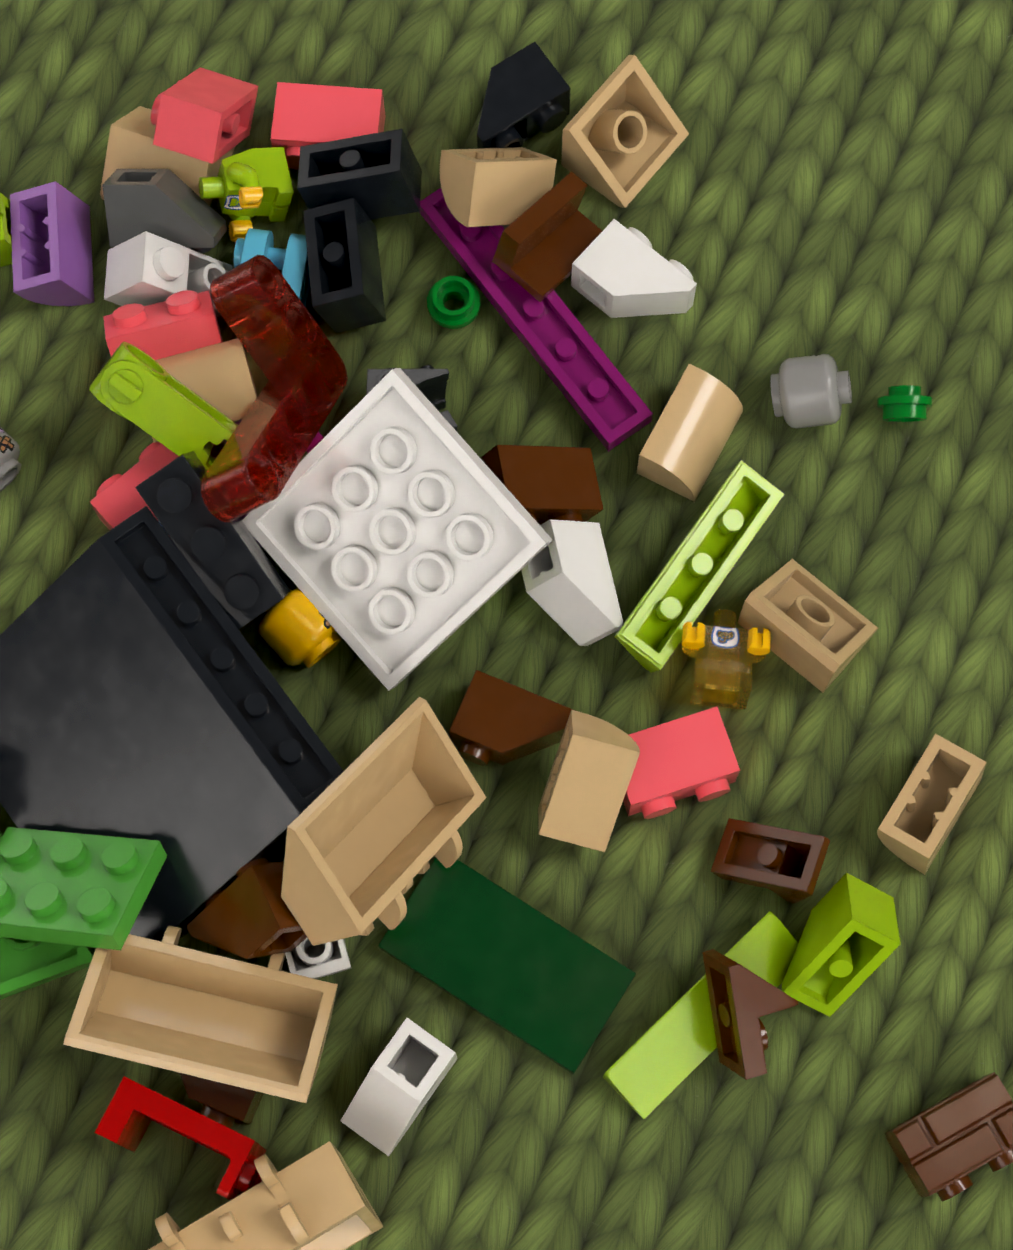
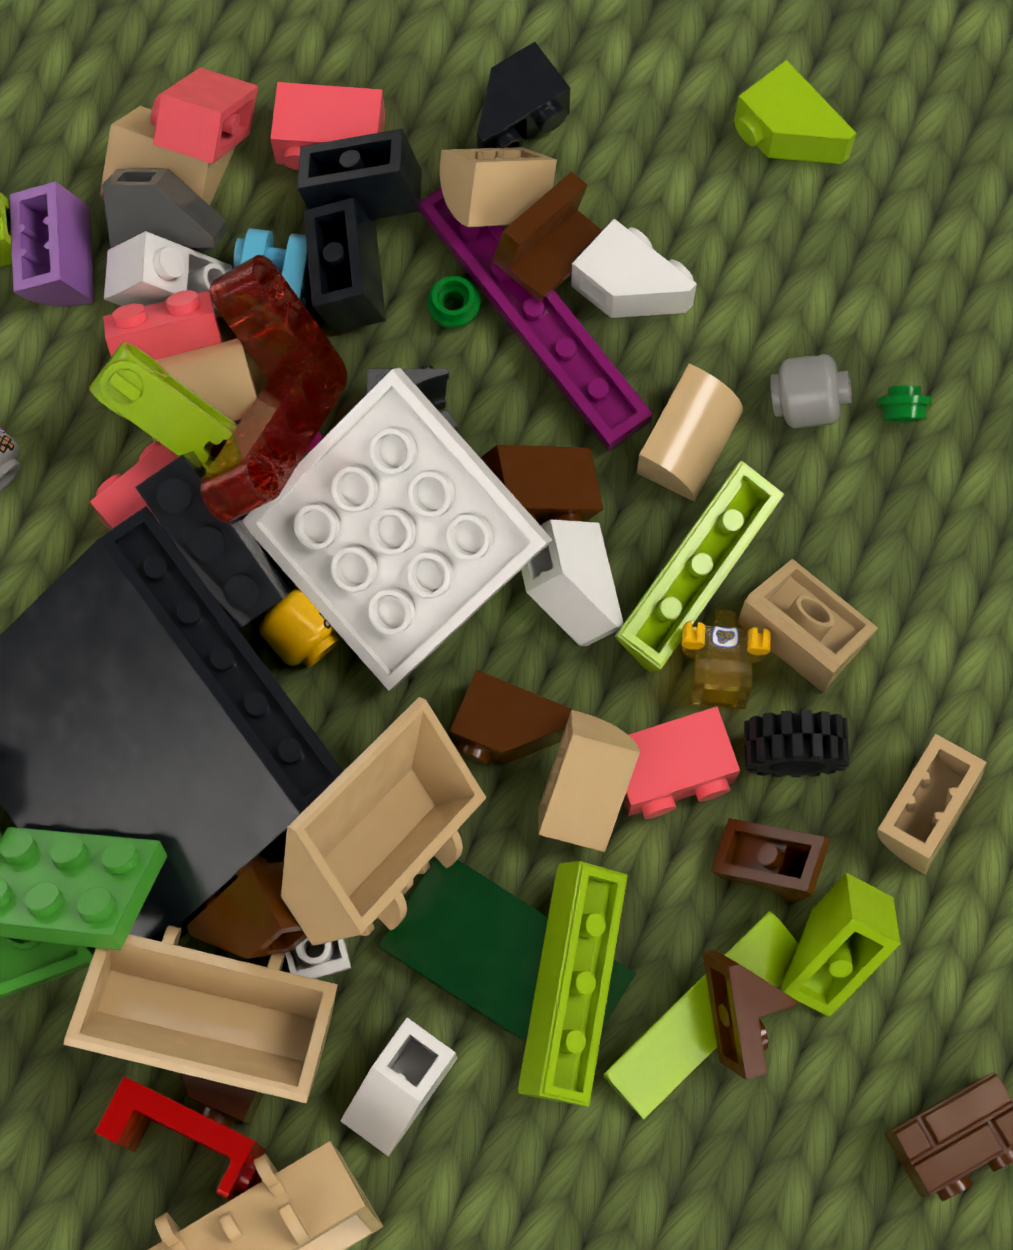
lime piece [199,147,294,242] -> none
tan slope [561,55,689,208] -> none
none -> lime slope [518,861,628,1107]
none -> lime slope [734,60,857,164]
none -> black tyre [744,710,849,778]

